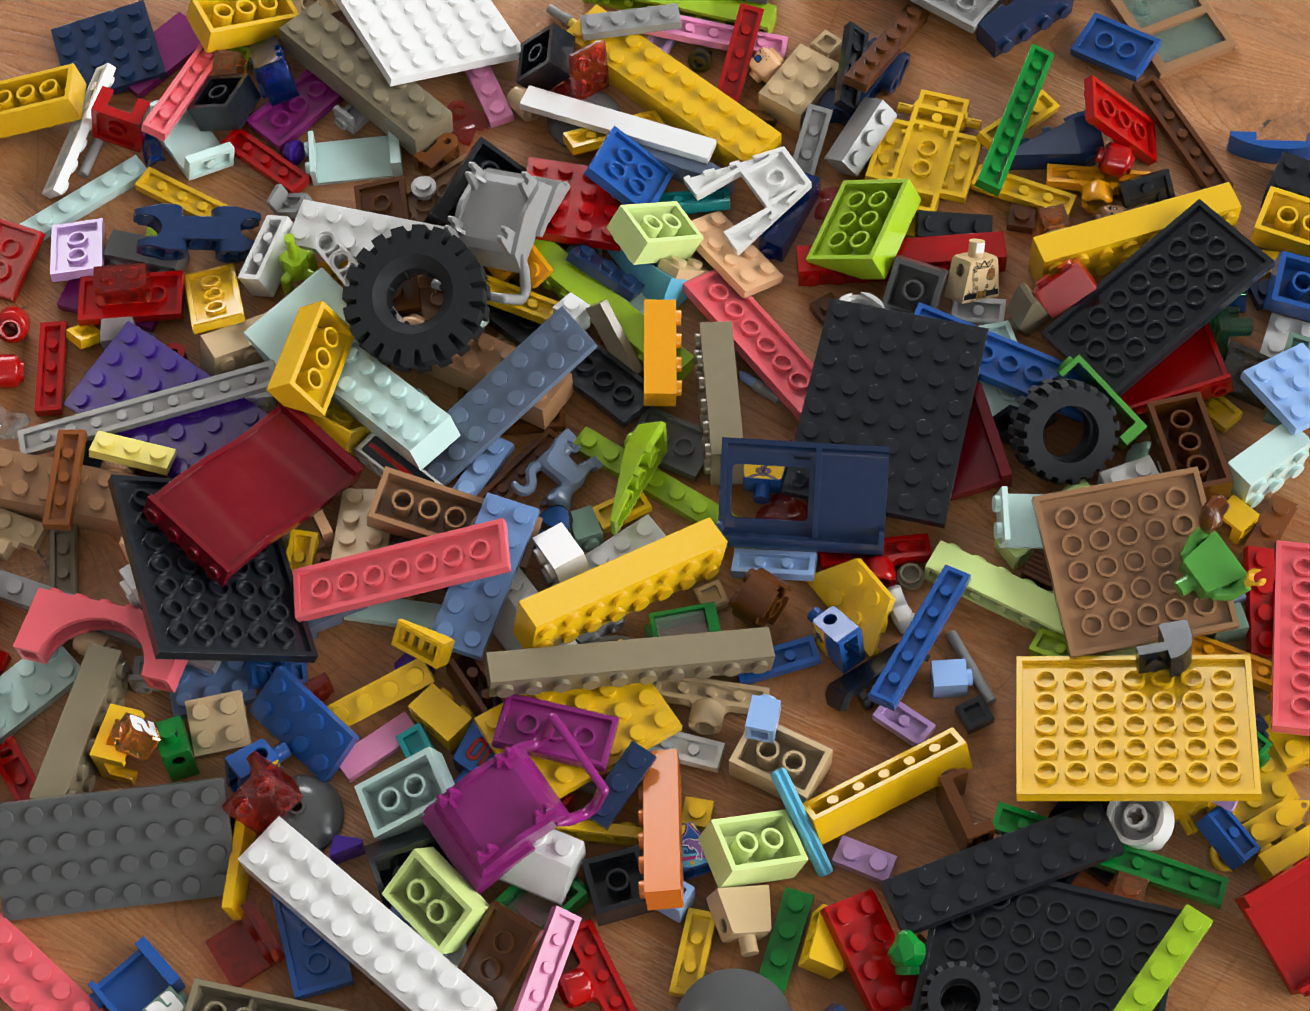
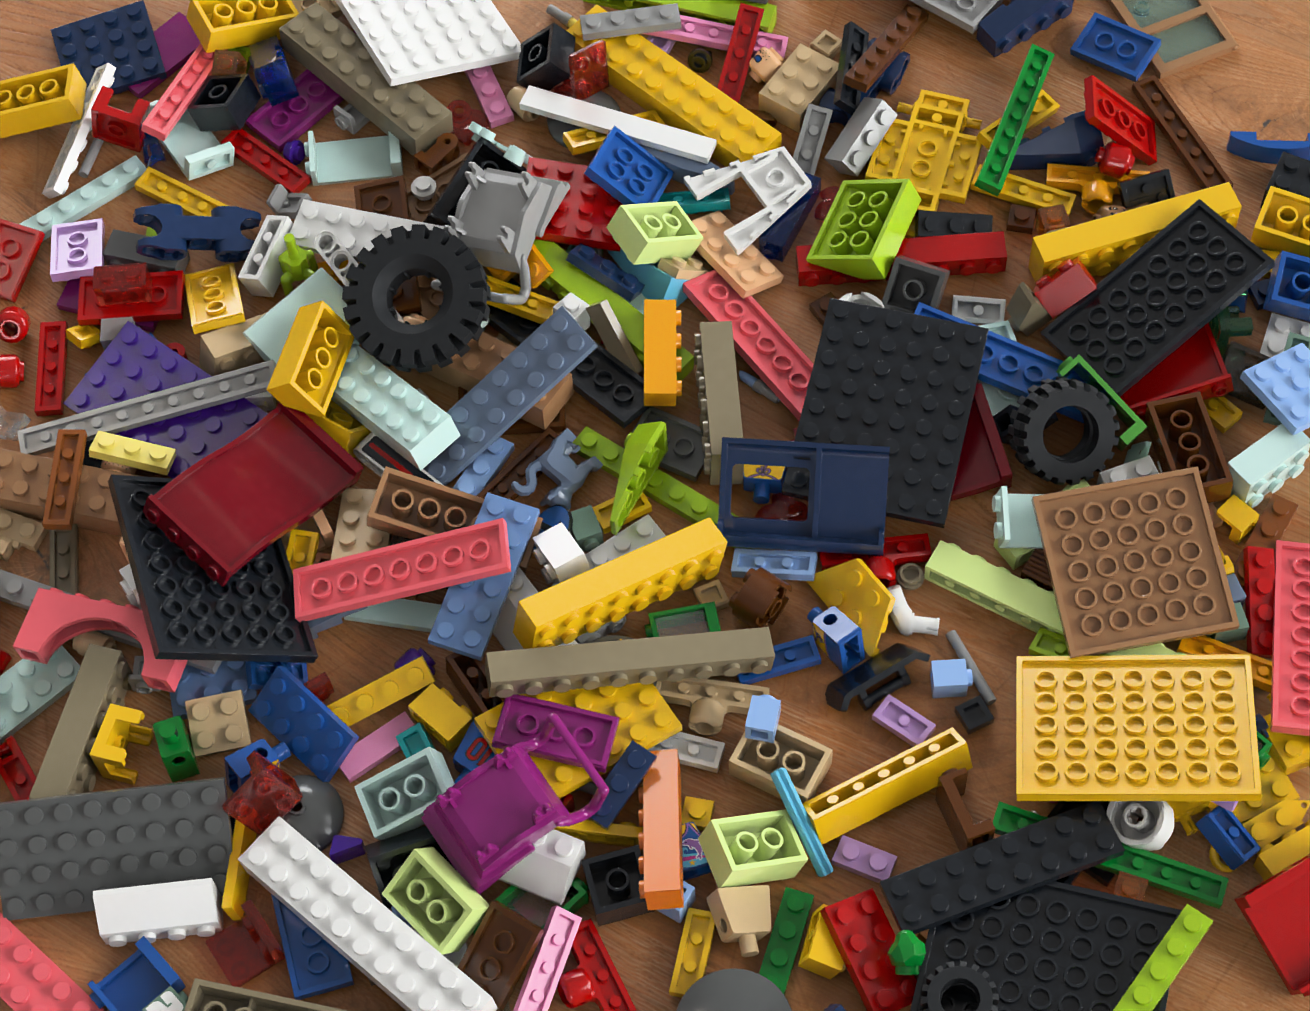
clear orange brick [111,712,161,761] -> none
yellow slope [391,619,455,669] -> none
blue tile [868,564,971,711] -> none
tan torso [944,238,999,304] -> none
brick [1136,619,1193,677] -> none
bright green torso [1173,494,1266,601] -> none
none -> white slope [93,878,224,947]
none -> light aqua plant [468,121,532,167]

